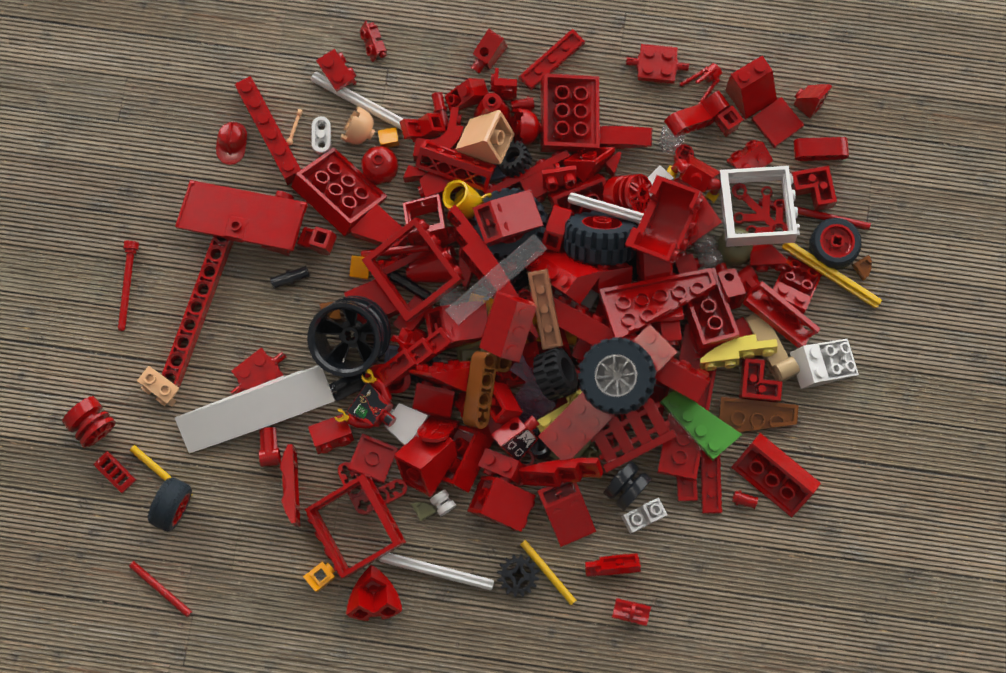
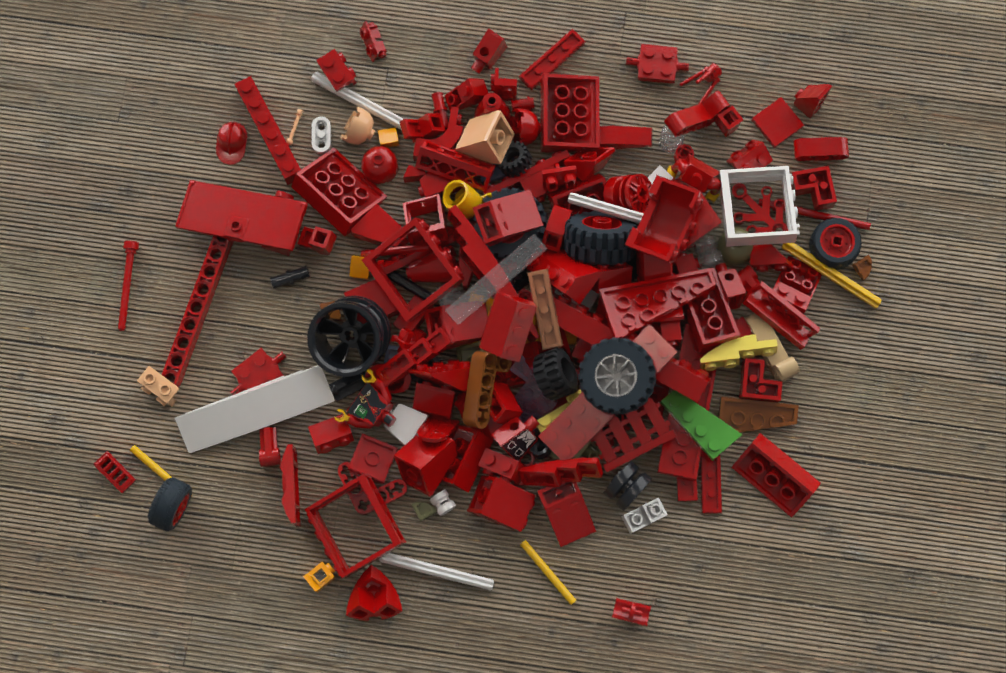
red wheel [62,396,116,448] -> none
red bar [129,561,192,618] -> none
black gear [497,554,539,597] -> none
red hinge [585,553,641,576] -> none
red slope [604,152,622,177] -> none
red slope [725,55,777,120] -> none
red pin [732,490,758,509] -> none
white slope [790,339,859,389] -> none

